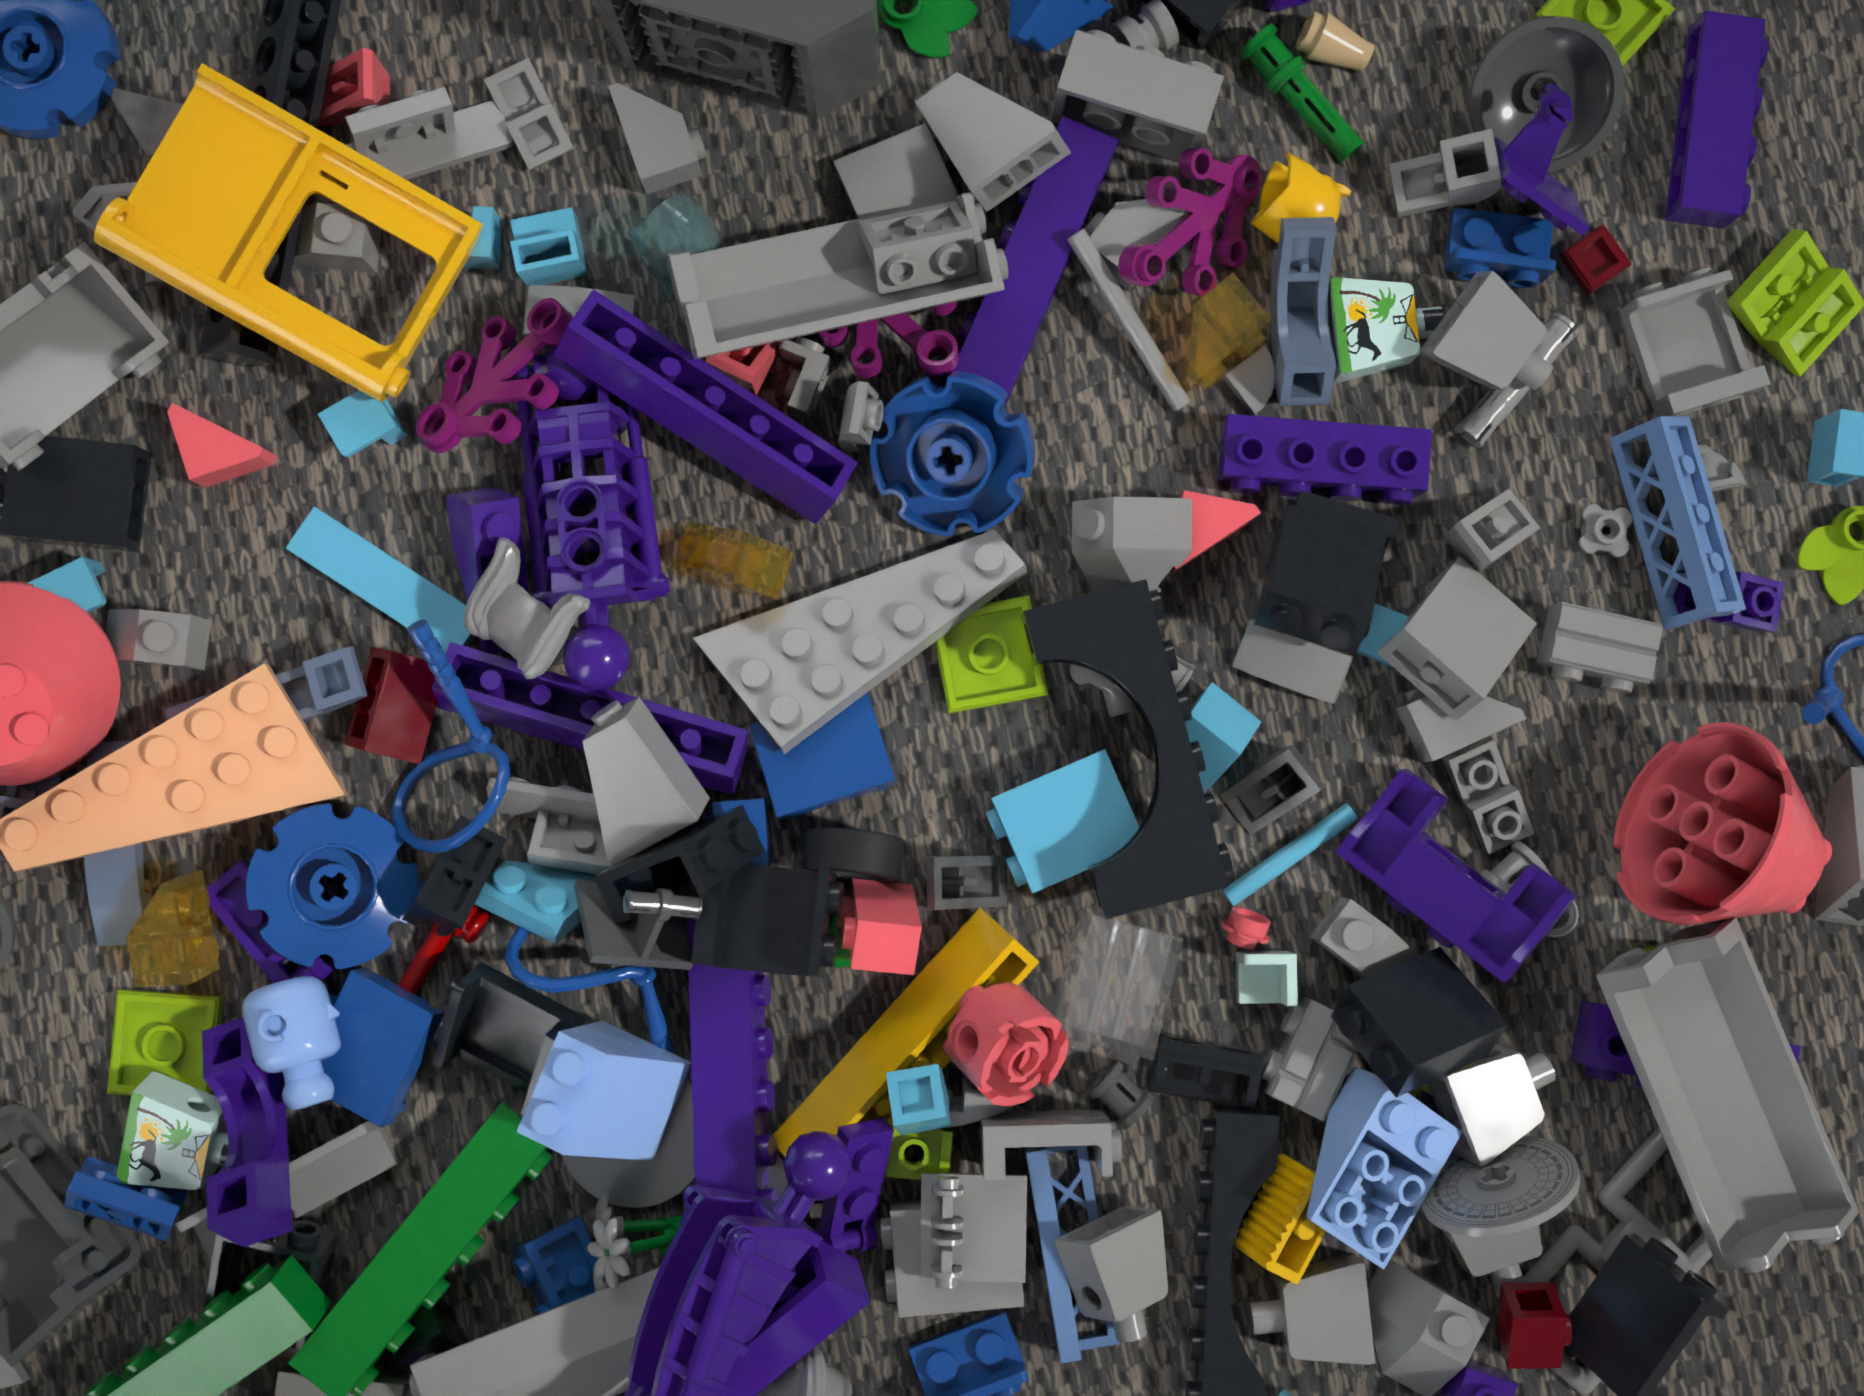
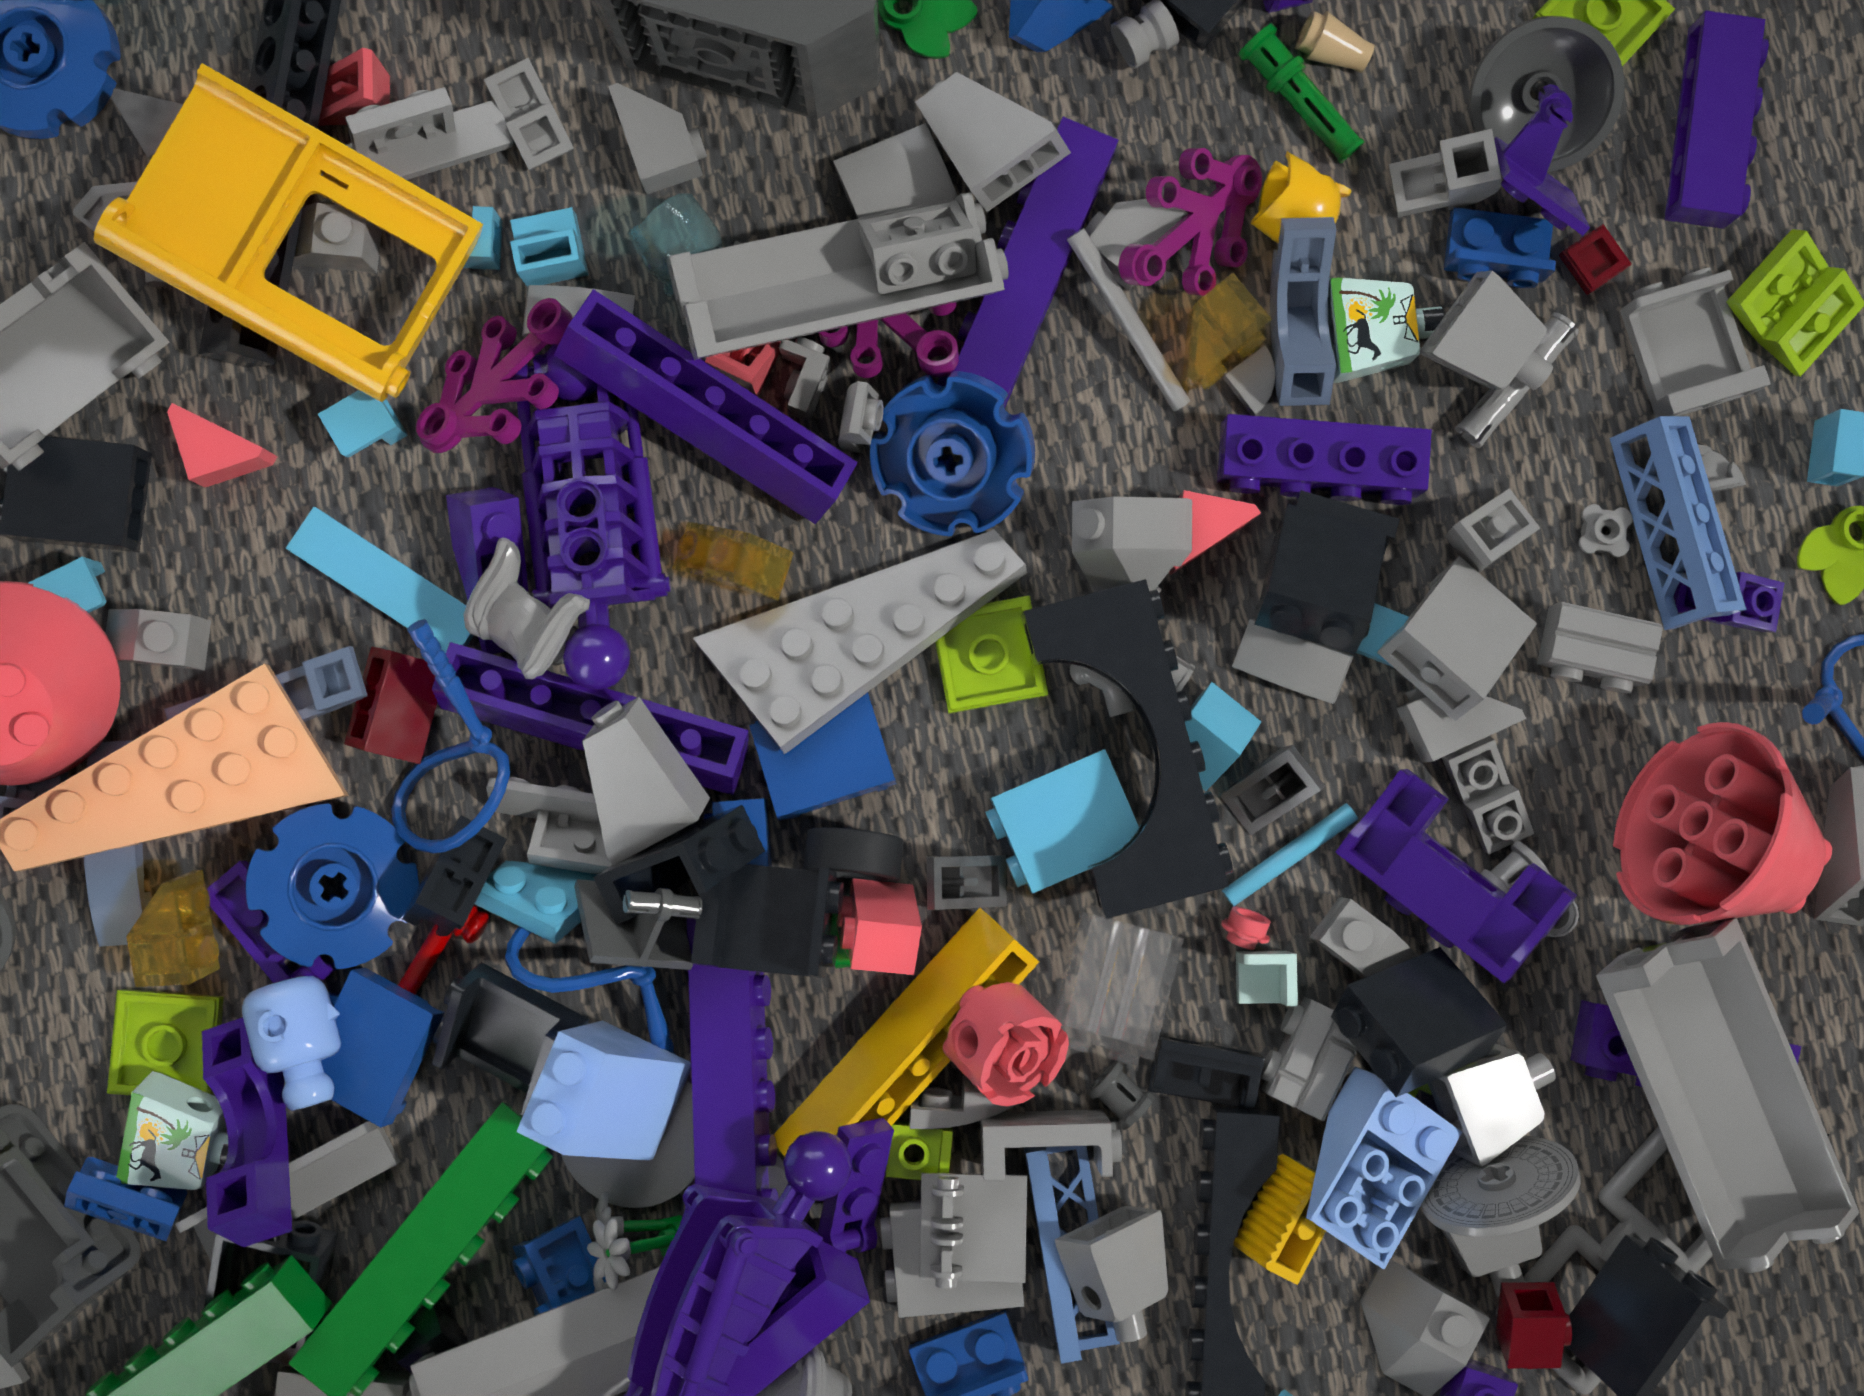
medium azure panel [886,1064,952,1135] -> none
light grey brick [1051,30,1224,162] -> none
light grey torso [1248,1253,1375,1365] -> none

